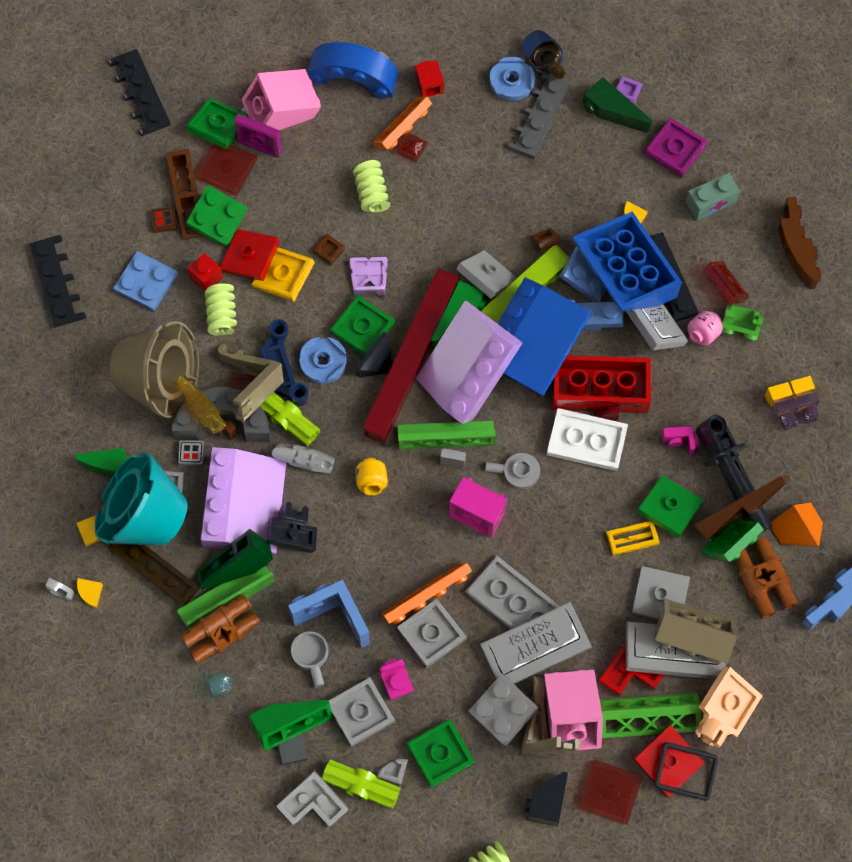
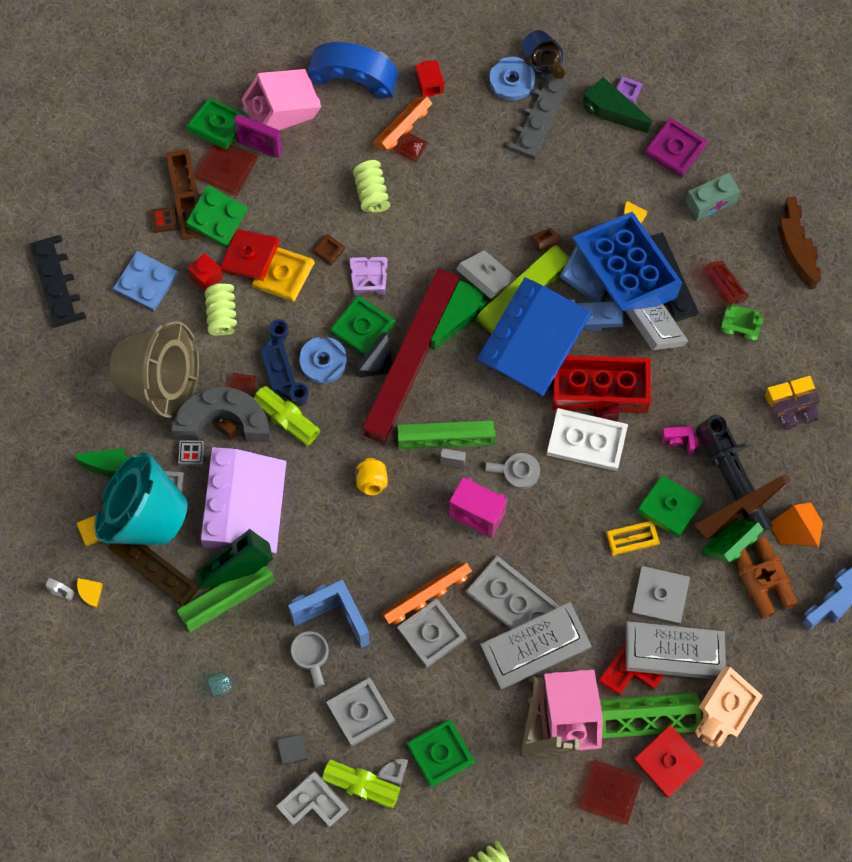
black hinge [108,49,171,136] -> none
clear yellow hinge [173,375,226,433] -> none
dark orange pin [180,594,261,665] -> none
dark tan hinge [218,343,284,422] -> none
green slope [249,700,333,752] -> none
black plate [267,502,317,553] -> none
light grey hinge [271,443,335,473] -> none
dark pink bracket [379,659,414,700] -> none
lavender slope [416,301,522,424] -> none
light grey plate [469,674,540,746] -> none
black slope [524,772,568,827] -> none
black piece [654,742,718,801] -> none
dark tan slope [655,598,737,664] -> none
bright pink head [687,310,723,346] -> none

